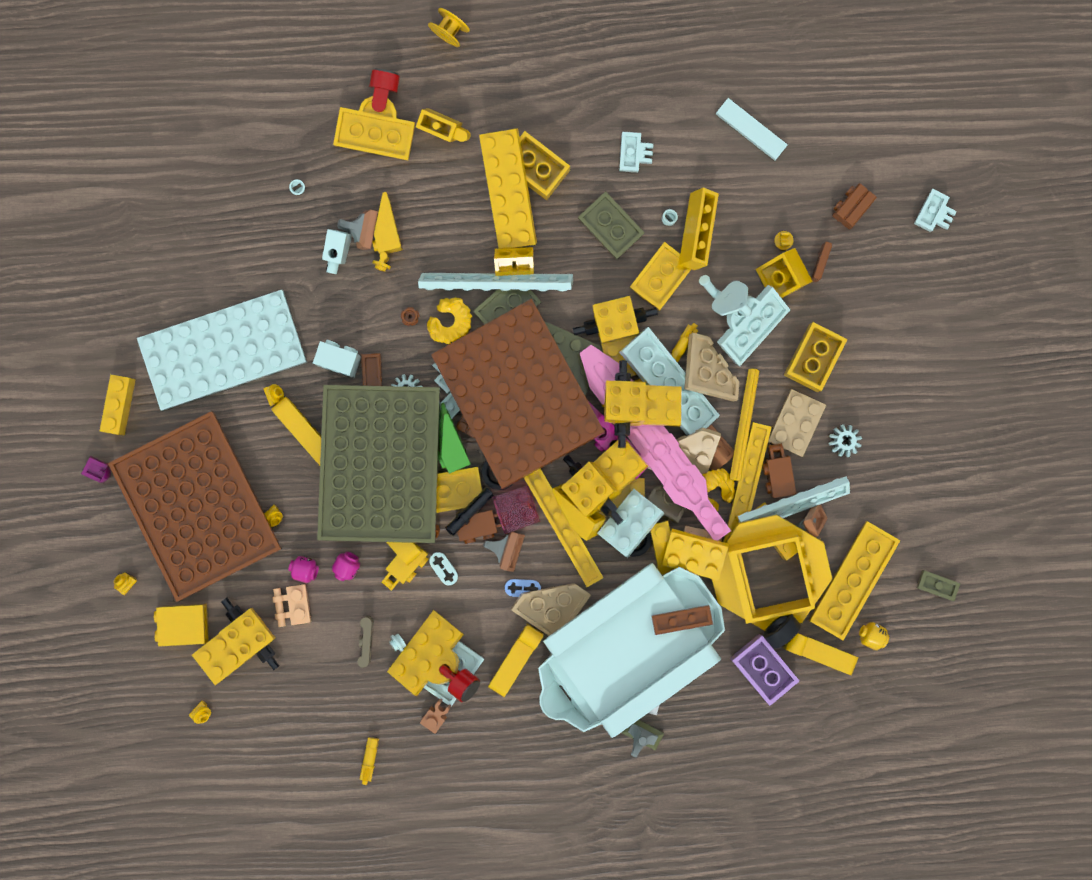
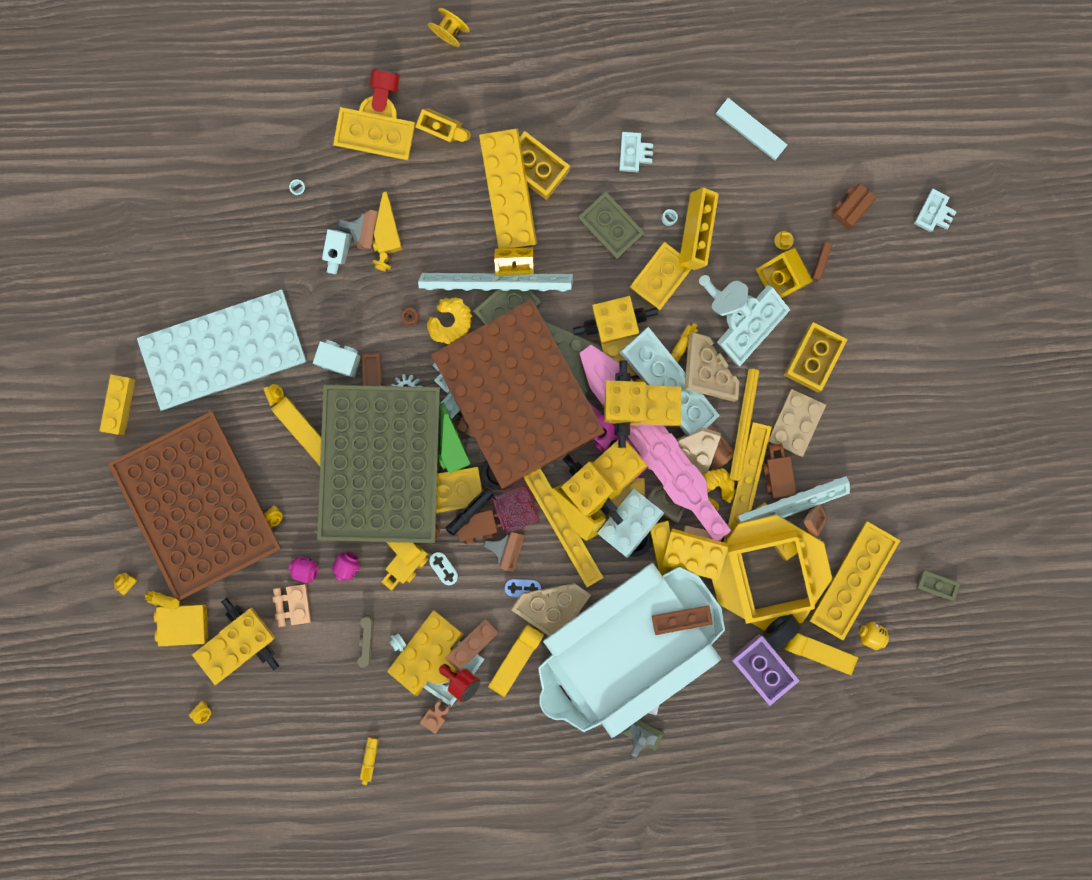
magenta plate [81,456,111,483] -> none
light aqua gear [829,425,862,457] -> none
none -> yellow piece [145,591,179,610]
none -> nougat plate [445,619,498,672]

